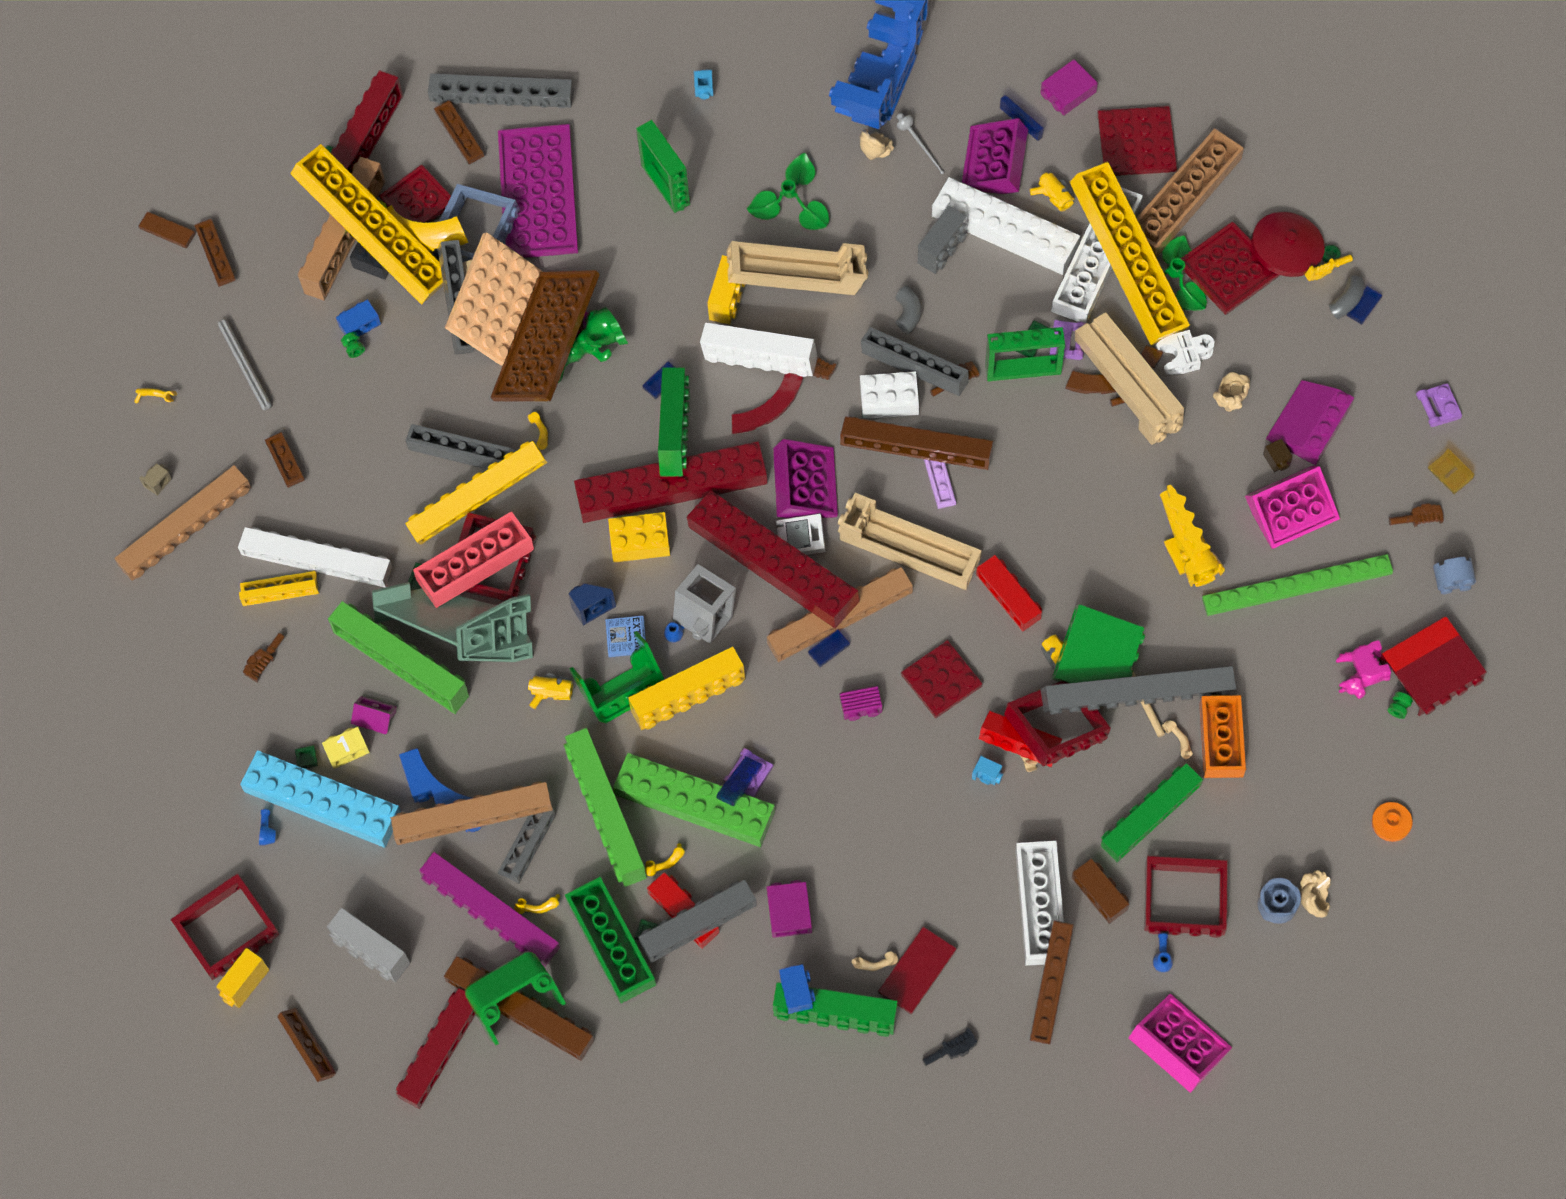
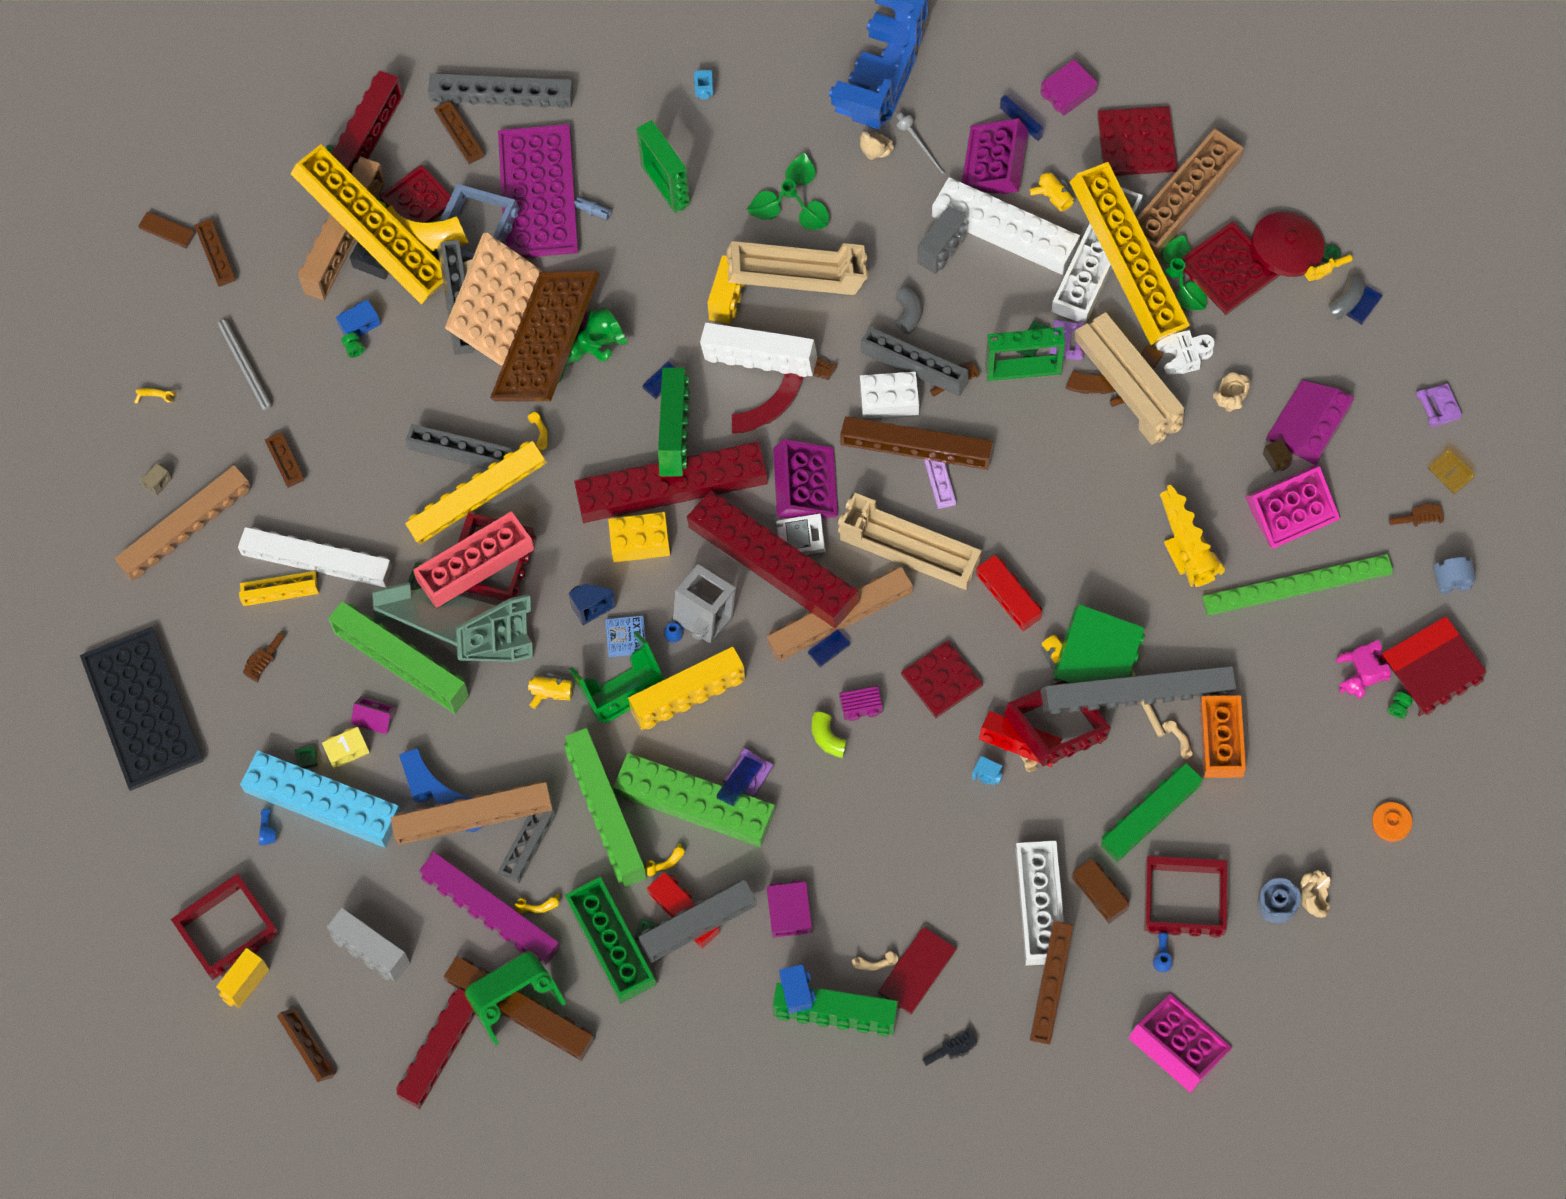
none -> black plate [80,627,204,791]
none -> sand blue pin [575,196,612,220]
none -> lime cylinder [811,712,847,758]

